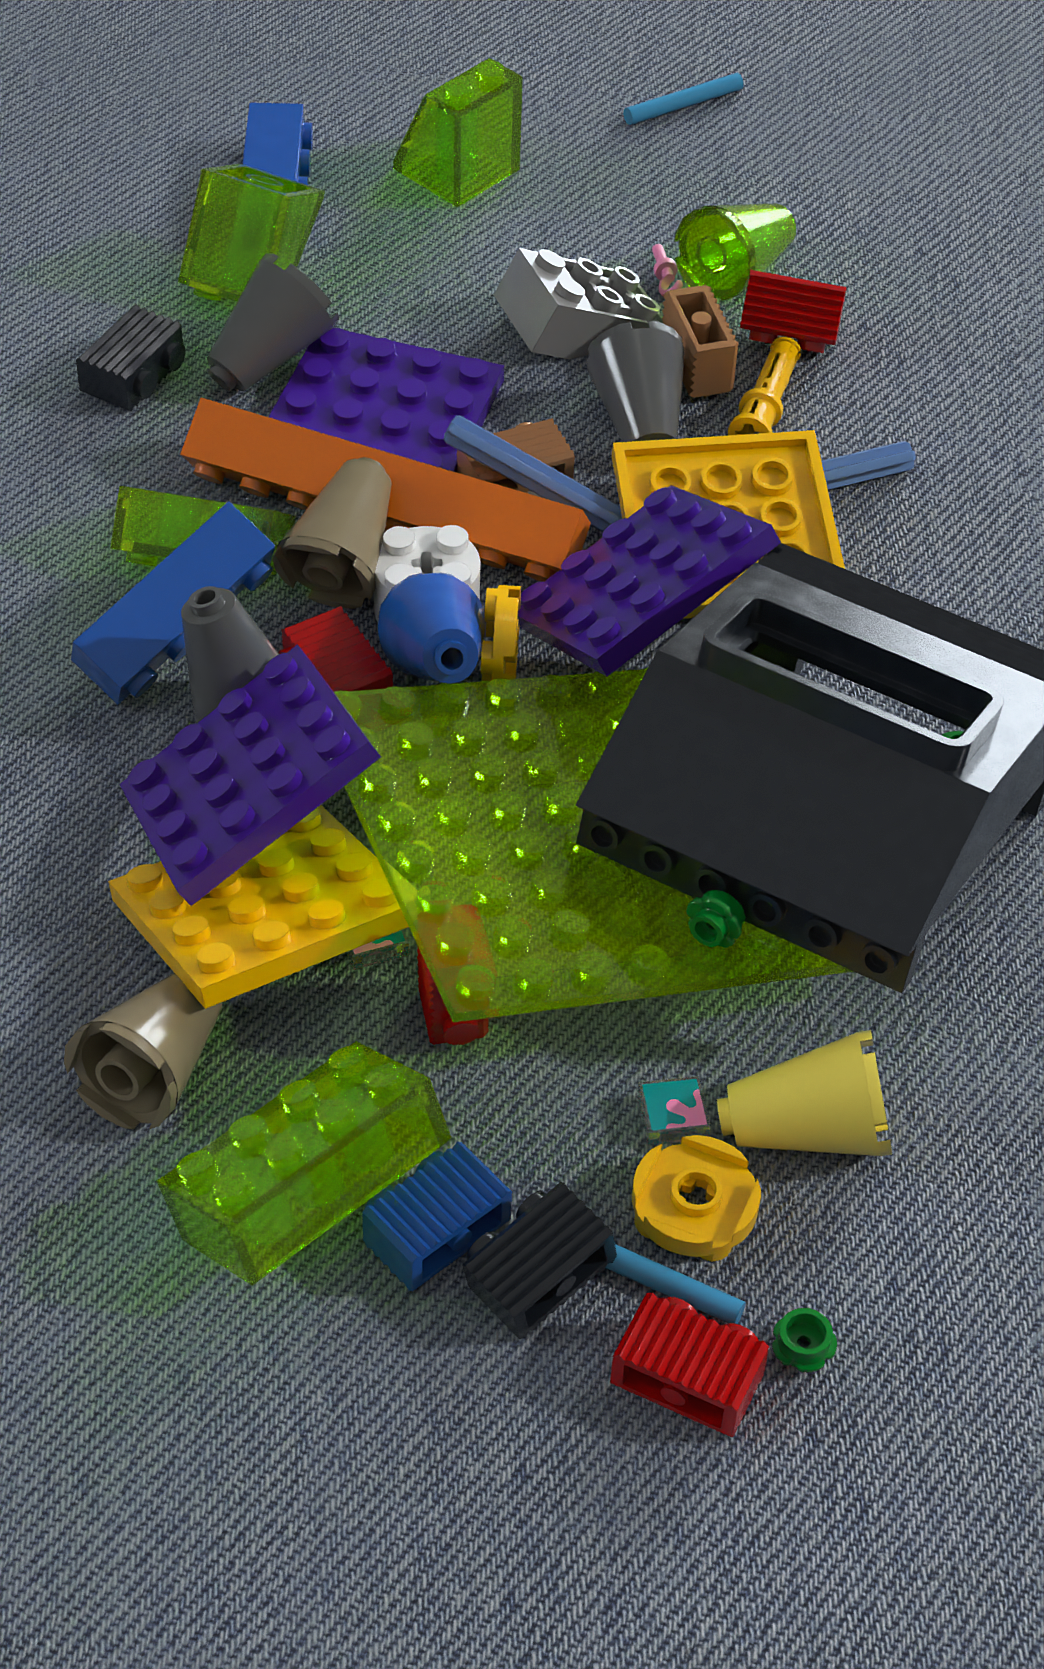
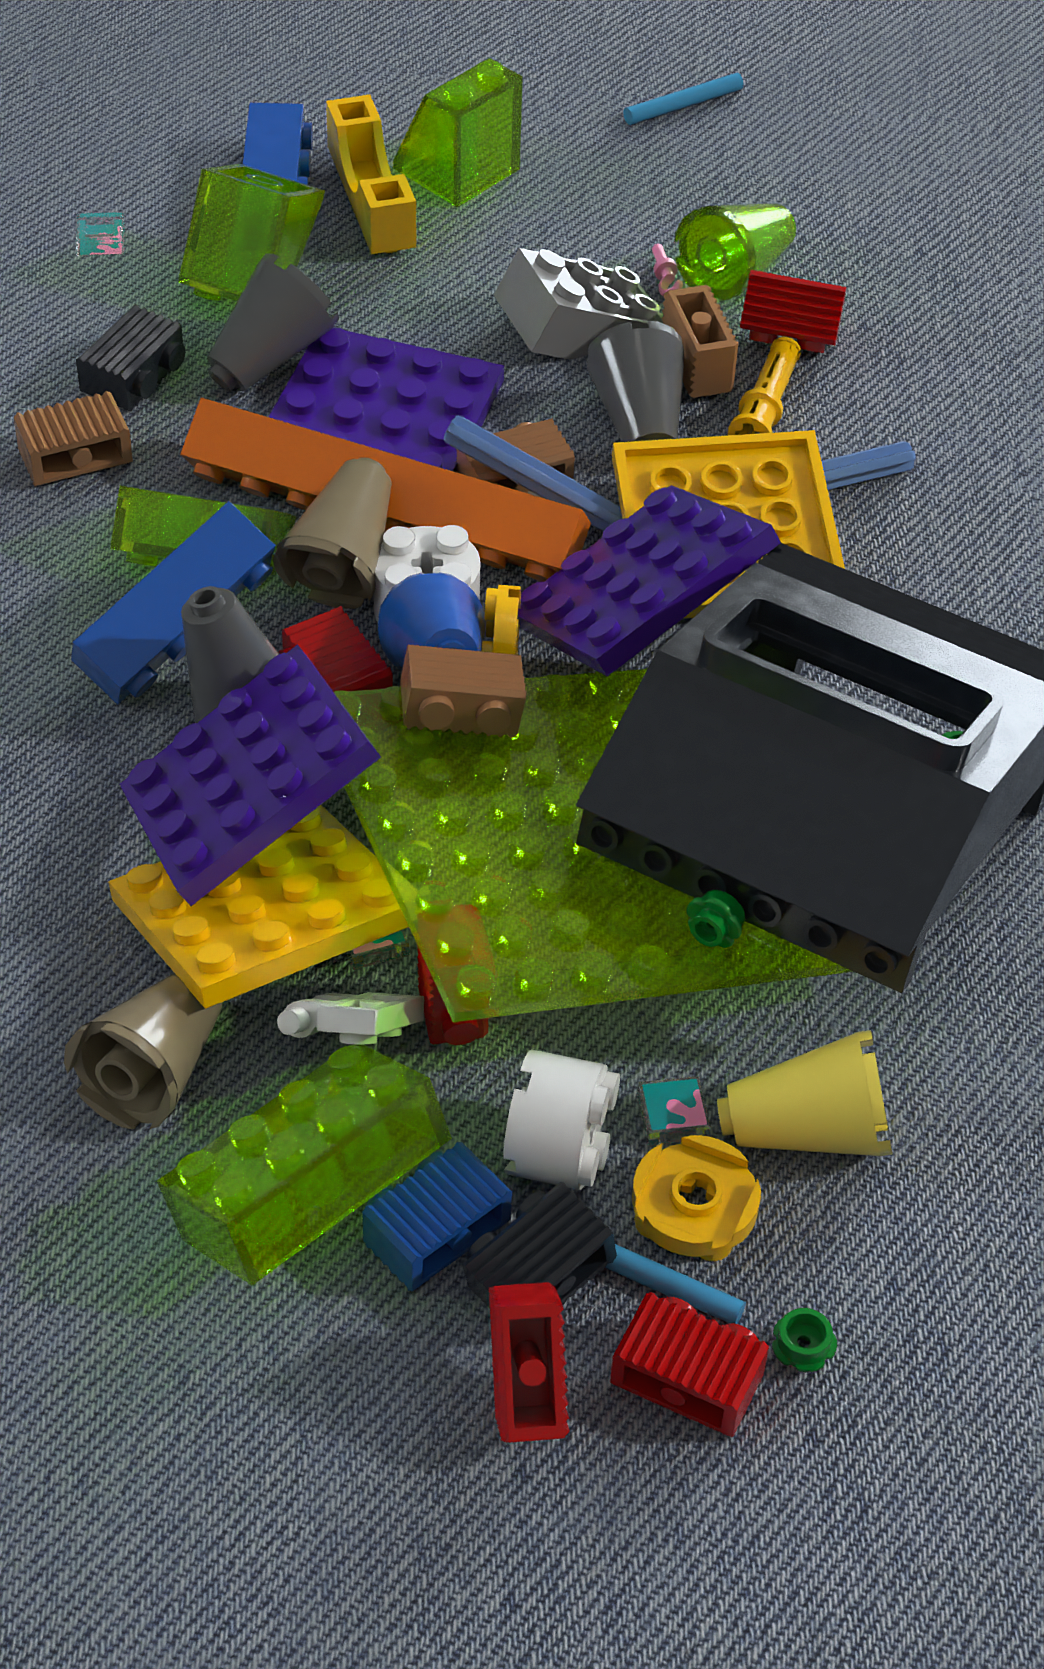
none -> medium nougat brick [13,391,133,487]
none -> clear tile [76,212,125,256]
none -> white plate [277,992,424,1045]
none -> yellow arch [326,95,416,254]
none -> medium nougat brick [400,644,527,738]
none -> red brick [489,1282,570,1443]
none -> white brick [503,1049,620,1190]

